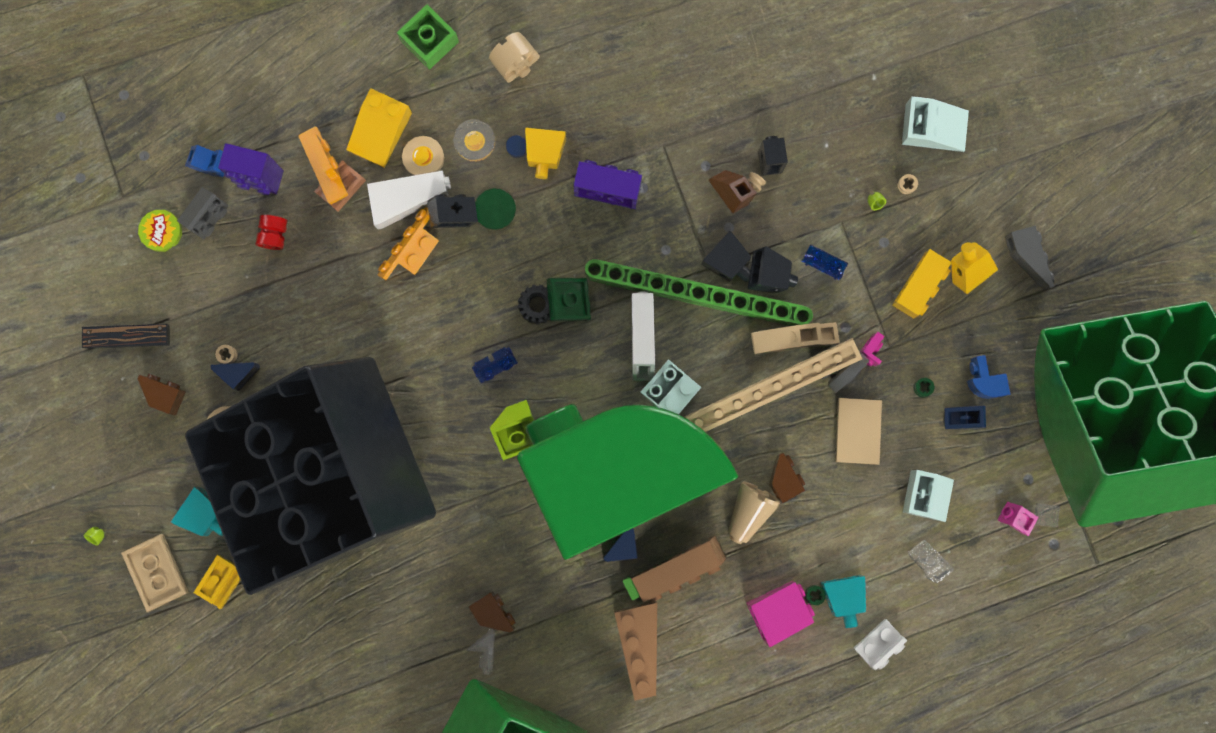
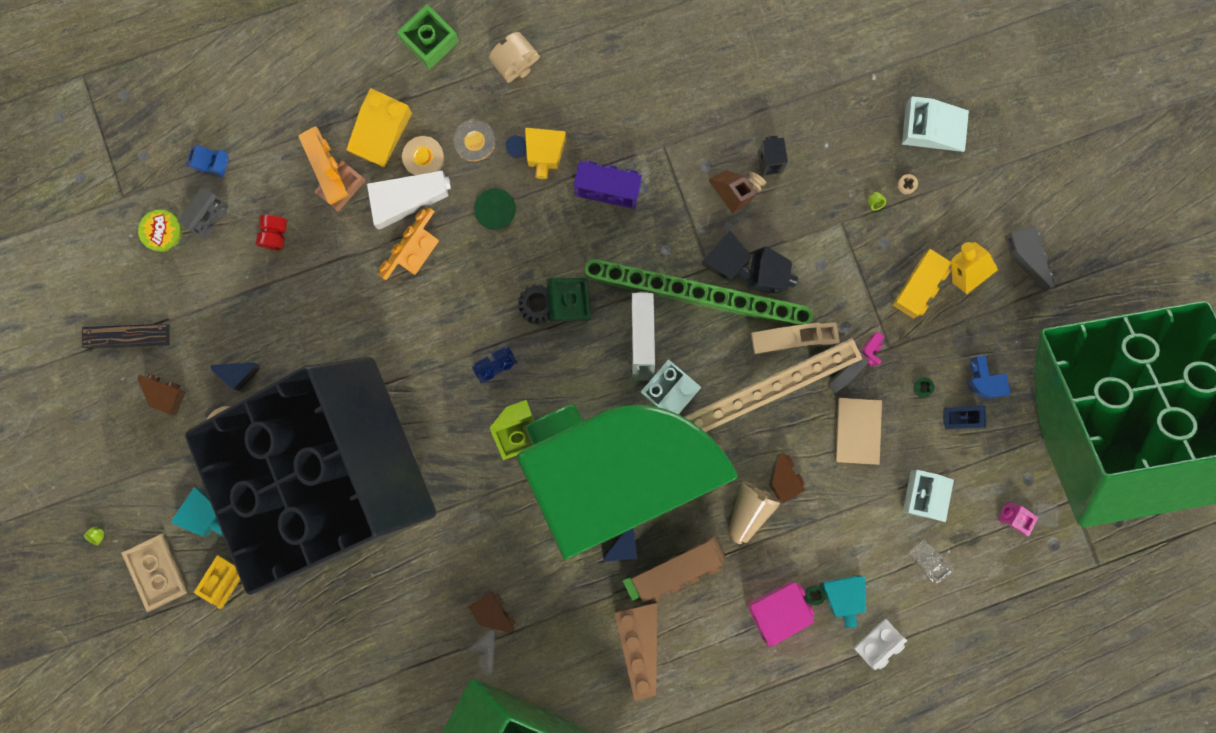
tan bush [215,345,238,364] -> none
dark purple brick [218,143,284,196] -> none
black brick [427,194,478,228] -> none
clear blue hinge [801,244,848,280] -> none

